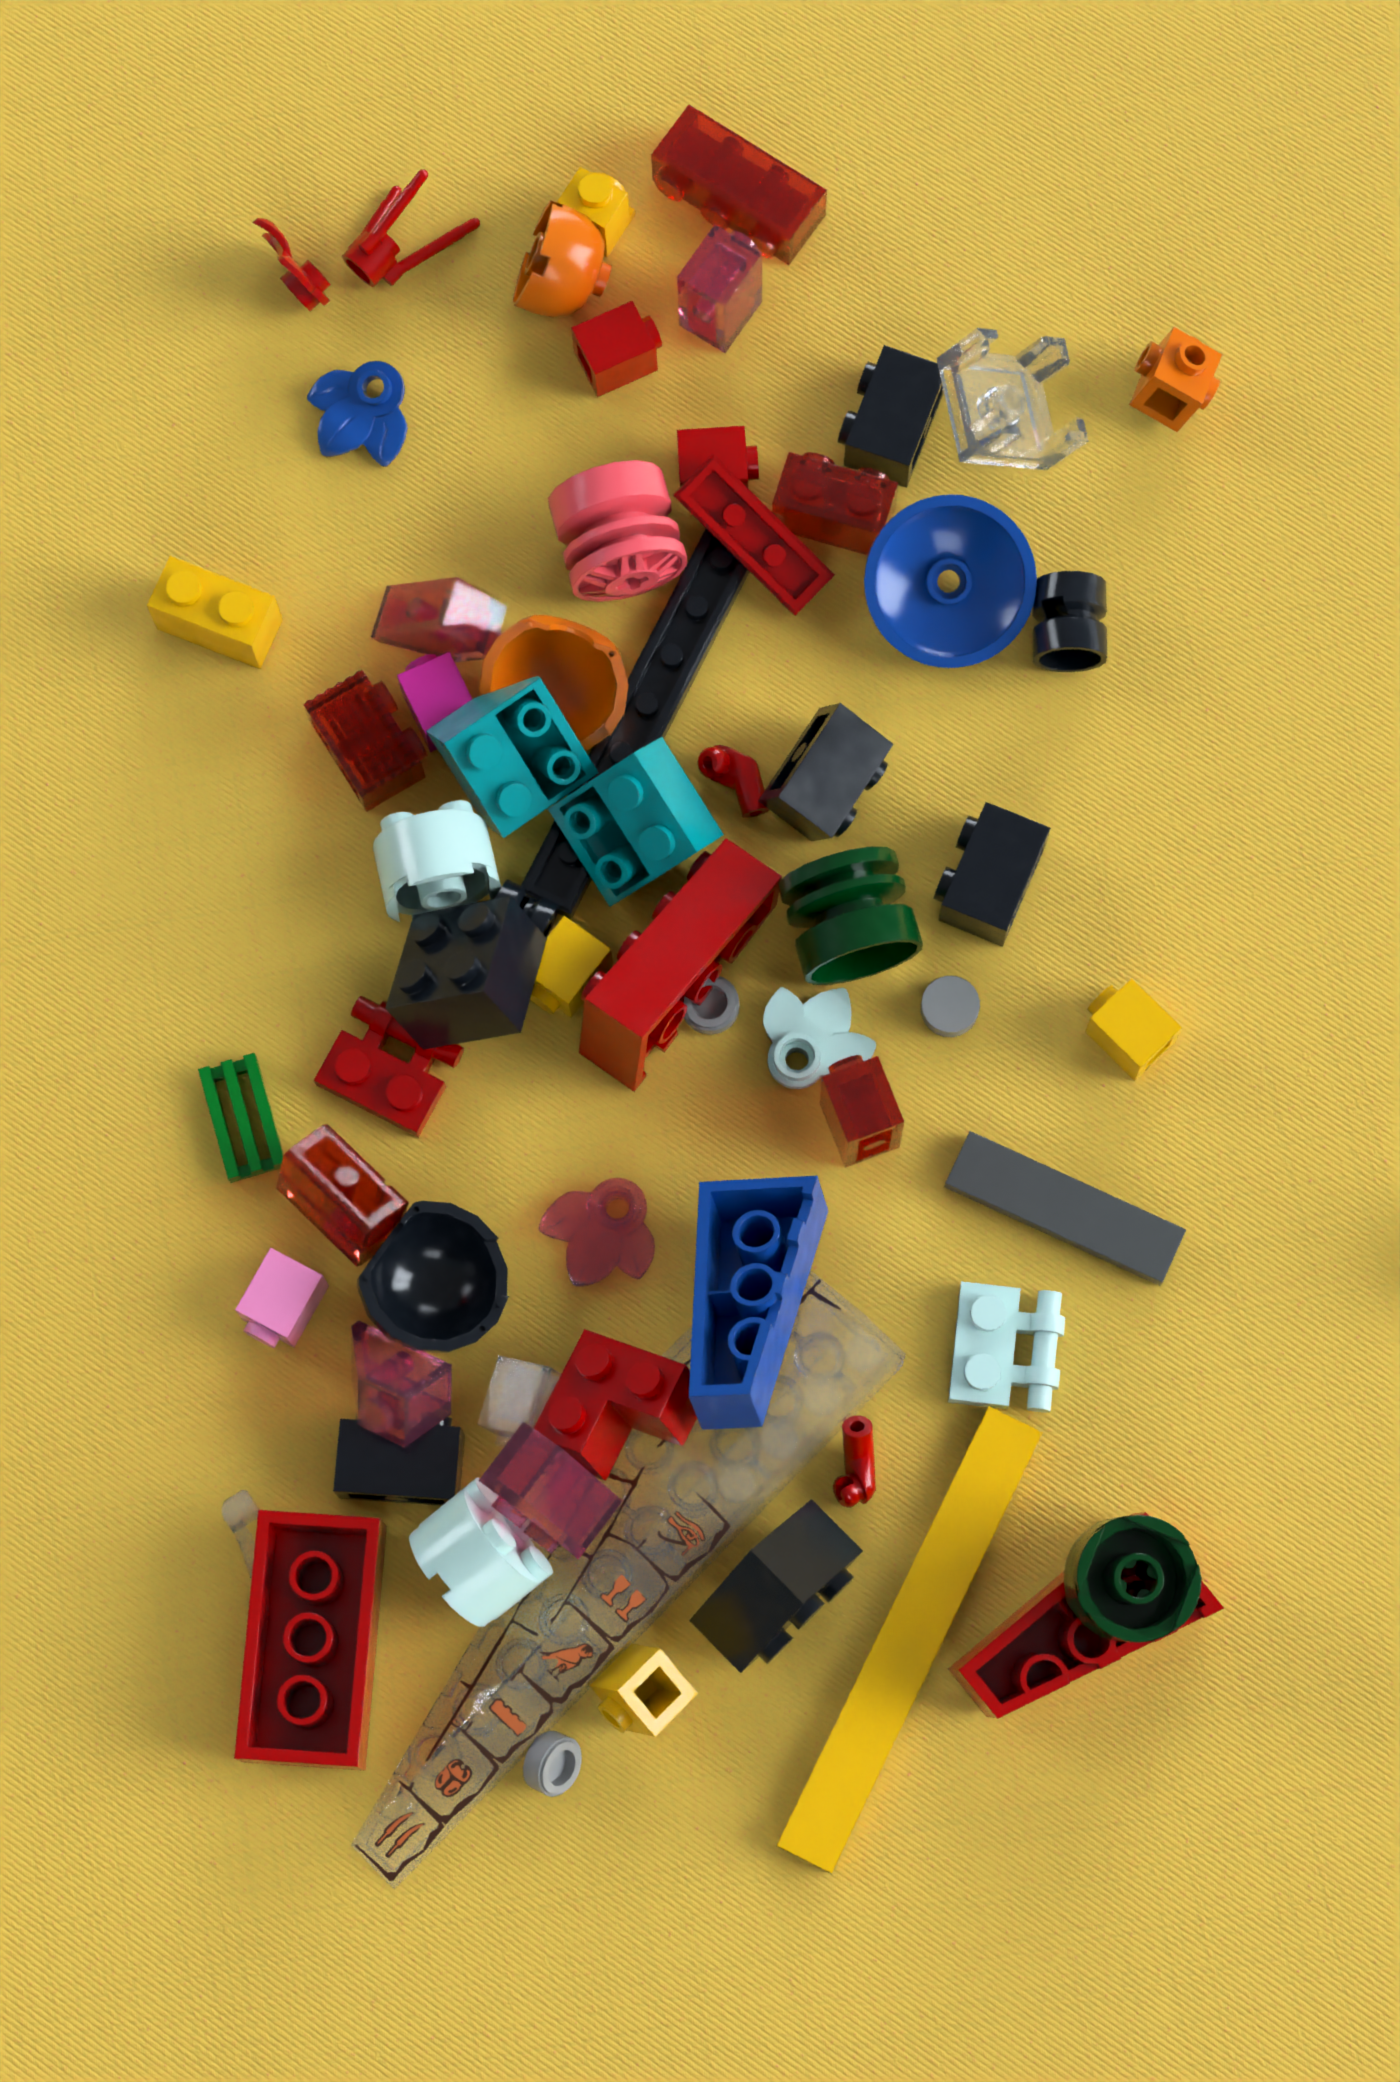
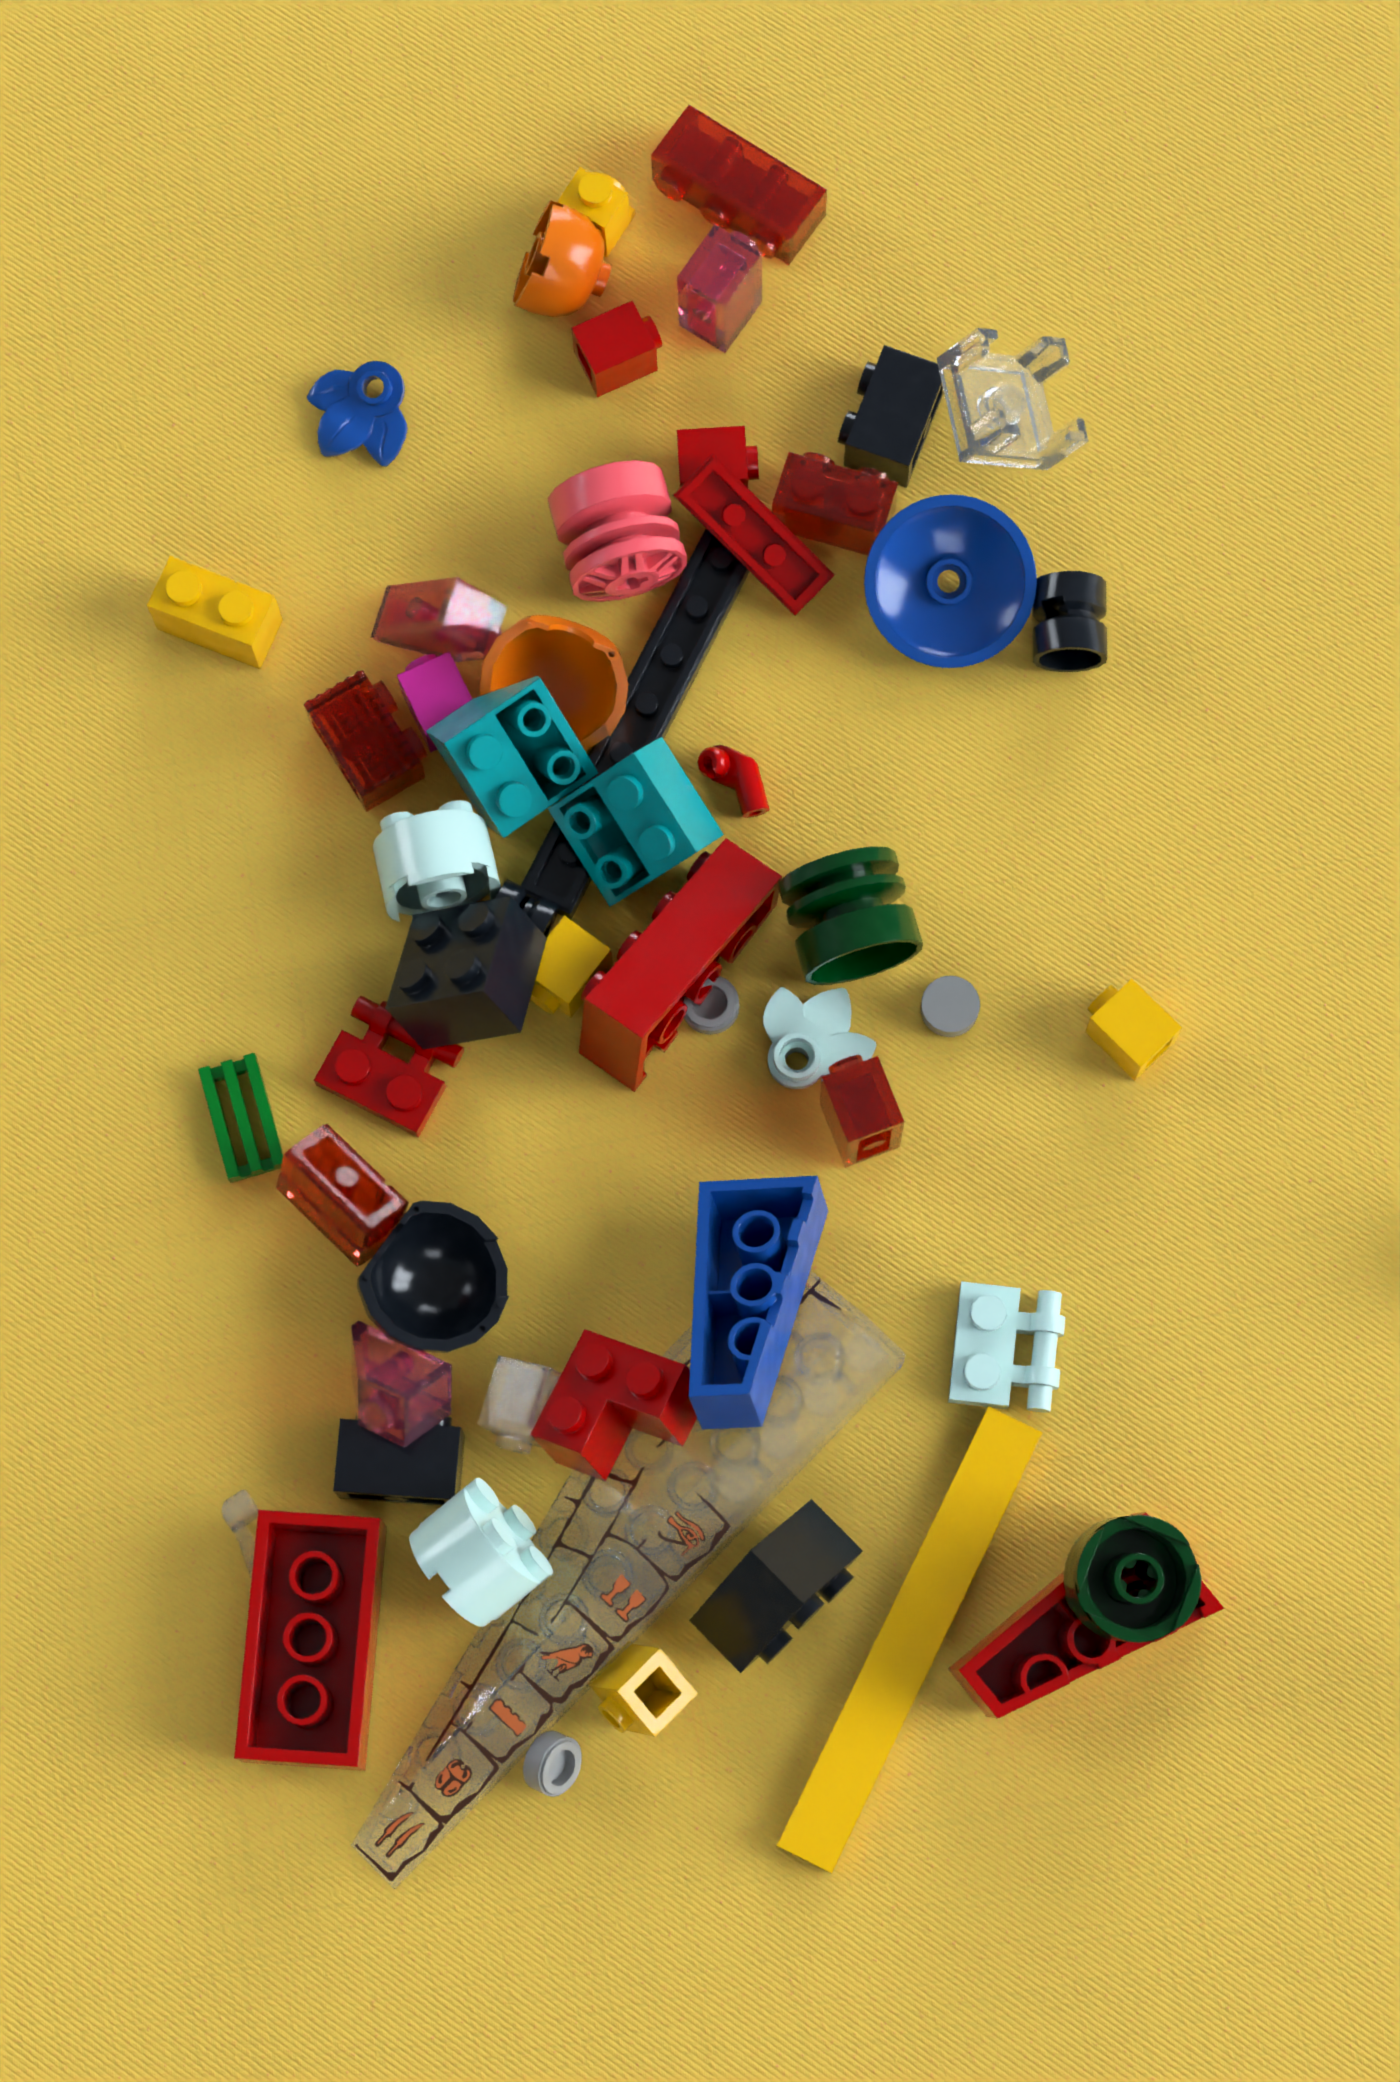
bright pink brick [235,1248,329,1348] -> none
red plate [252,218,331,312] -> none
red plant [342,169,480,287] -> none
clear pink brick [478,1422,623,1560] -> none
clear pink plate [538,1178,655,1287] -> none
black brick [758,703,893,841] -> none
red arm [833,1415,876,1508] -> none
black brick [933,802,1051,947] -> none
dark grey tile [944,1131,1186,1286] -> none
orange brick [1129,327,1222,432] -> none

